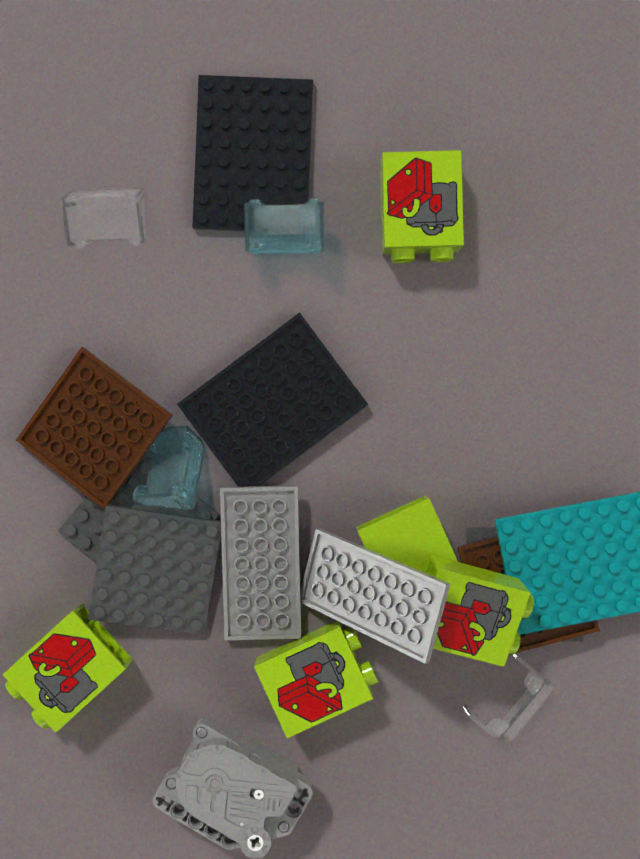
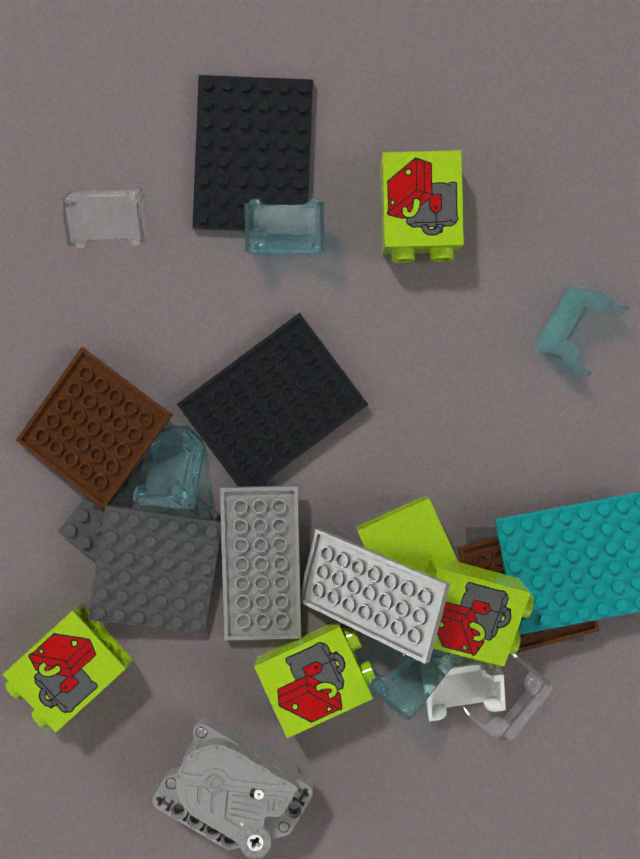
none -> clear light blue windscreen [367,649,456,720]
none -> white windscreen [421,655,506,721]
none -> clear light blue windscreen [535,286,629,378]

